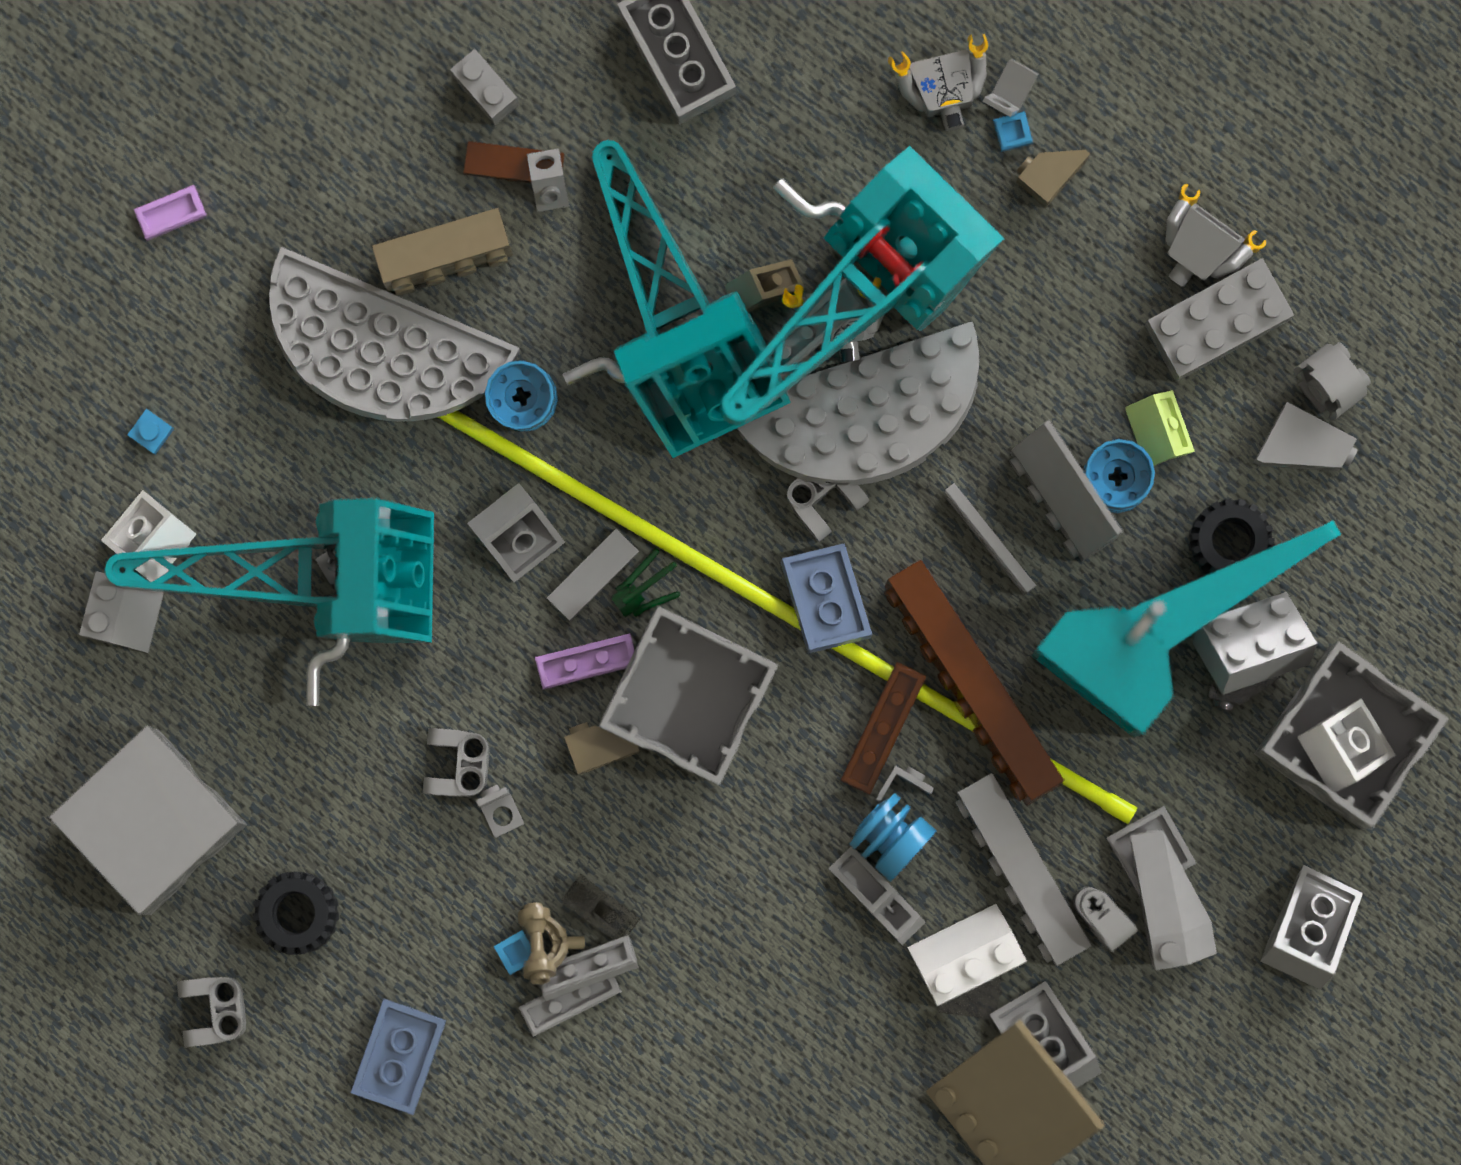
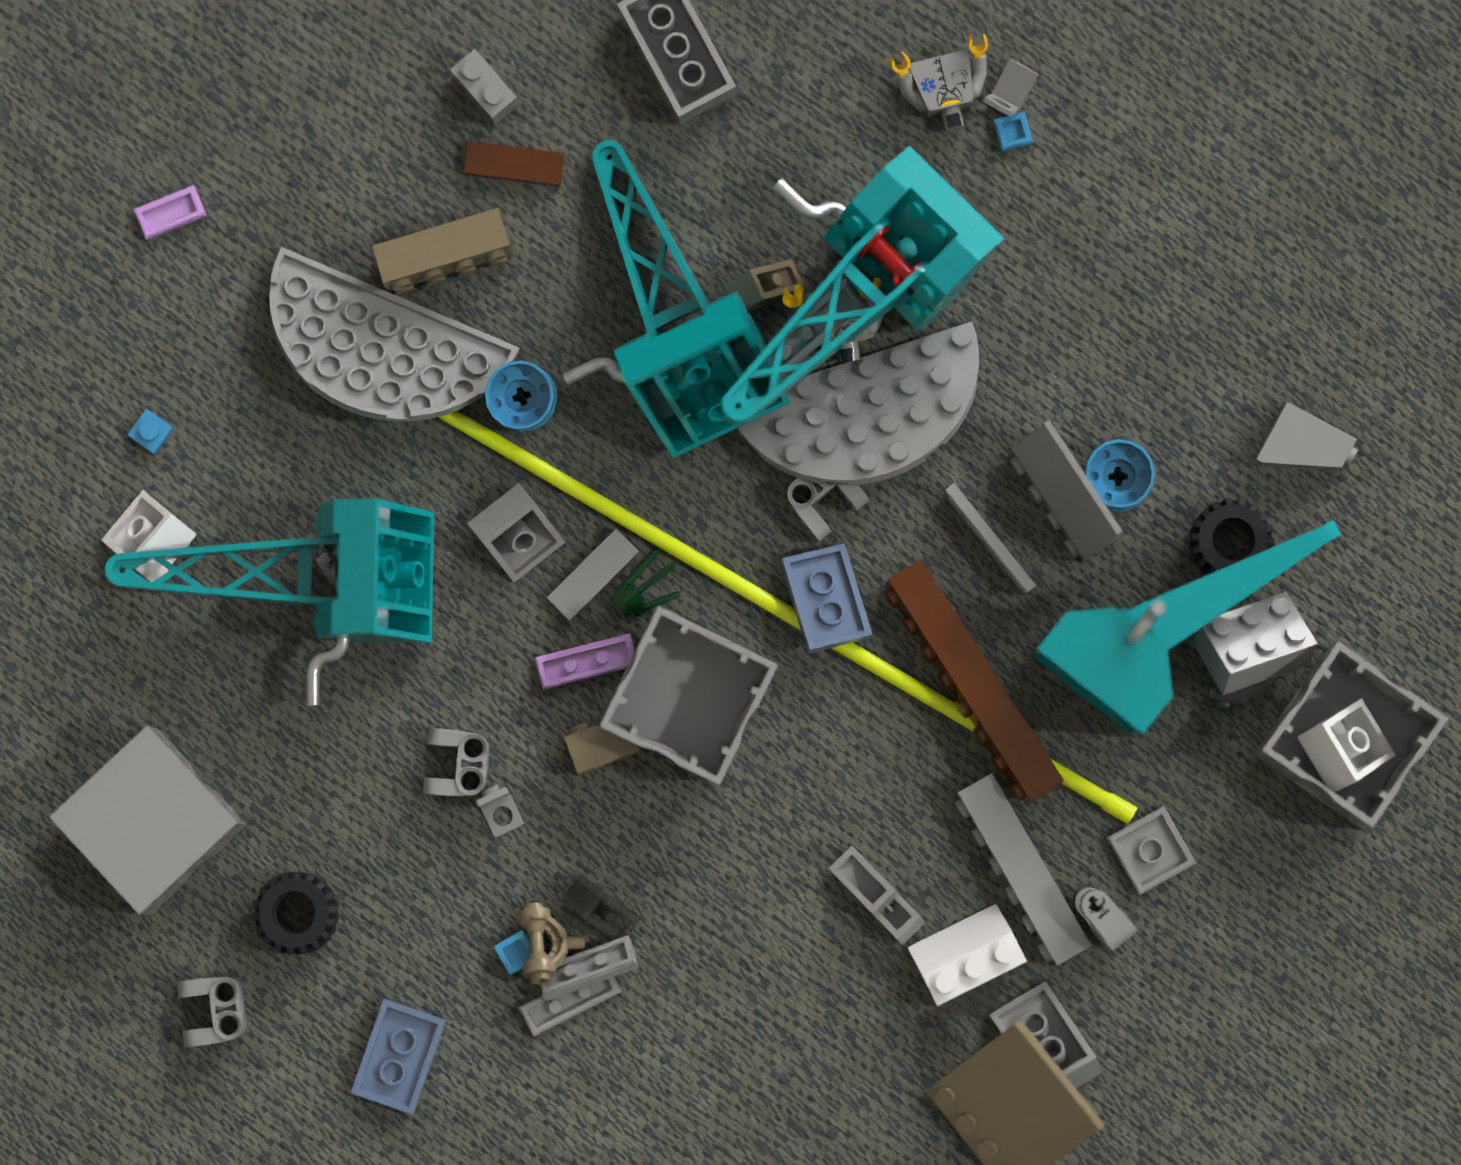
light grey slope [79,571,164,653] -> none
light grey bracket [527,149,569,212] -> none
reddish brown tile [840,662,927,795] -> none
dark azure wheel [849,793,937,882] -> none
light grey bracket [875,766,934,803] -> none
dark tan slope [1016,150,1090,208] -> none
yellowish green panel [1125,390,1195,466] -> none
light grey wedge [1130,829,1217,970] -> none
light grey brick [1144,258,1294,382] -> none
light grey torso [1165,184,1266,287] -> none
light grey slope [1261,865,1363,990] -> none
light grey brick [1294,342,1371,420] -> none

